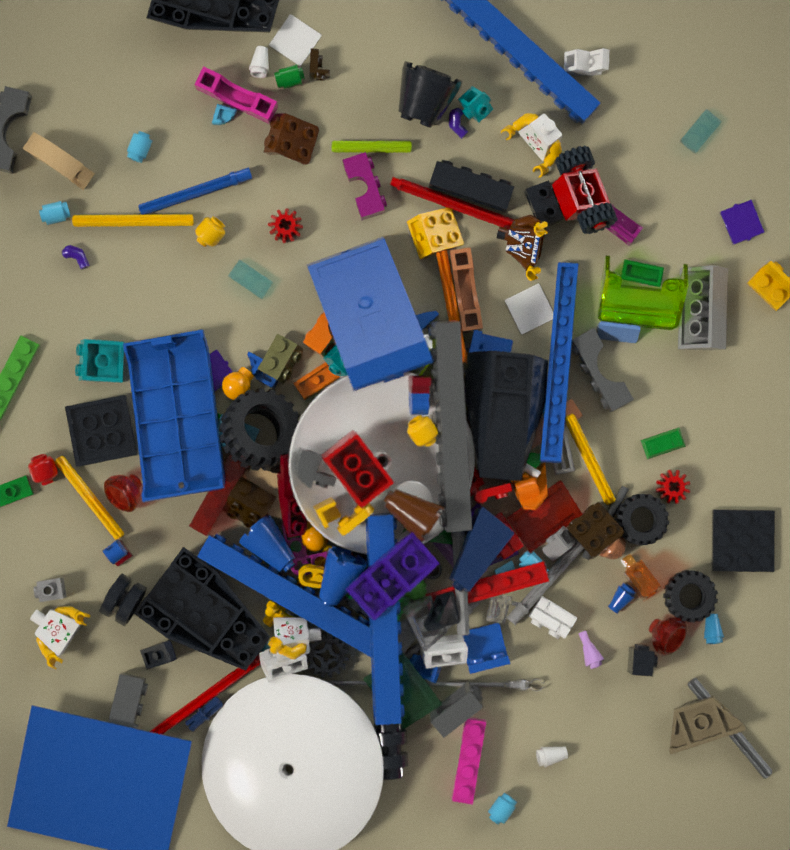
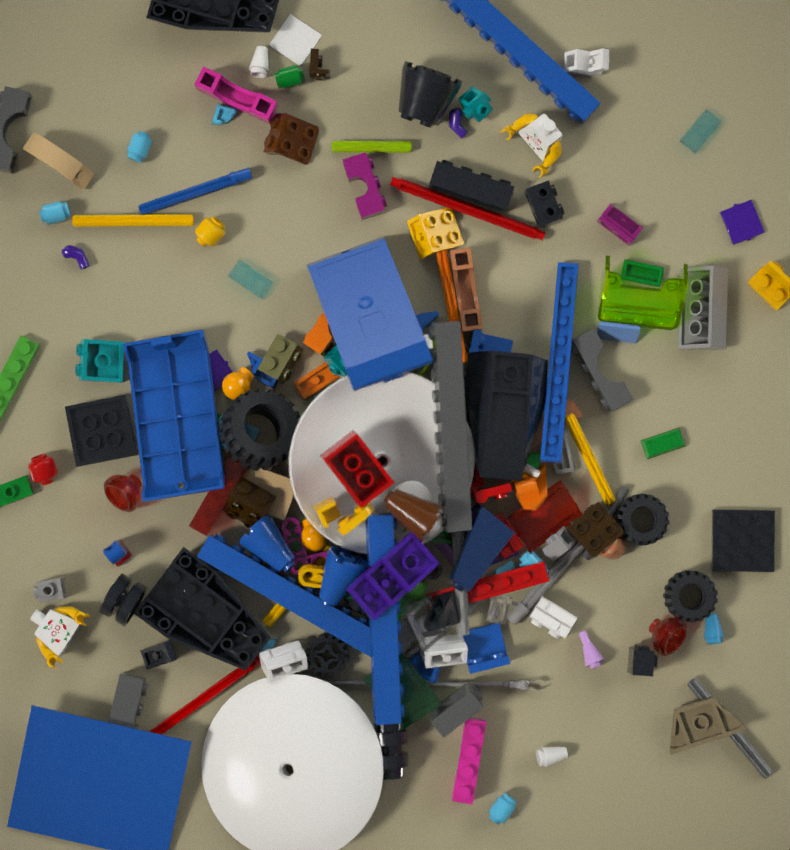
yellow axle [54,456,124,540] -> none
dark blue axle [185,697,223,732] -> none
torso [265,600,321,661] -> none
red gear [268,208,303,244] -> none
dark red slope [277,454,307,538] -> none
dark grey brick [294,447,337,488] -> none
yellow head [407,415,438,447] -> none
leg [408,376,431,415] -> none
torso [497,215,548,281] -> none
white sticker [505,283,553,335] -> none
brick [552,146,617,234] -> none
blue cone [608,582,637,614] -> none
clear orange torso [621,554,661,602] -> none
red gear [656,470,691,504] -> none

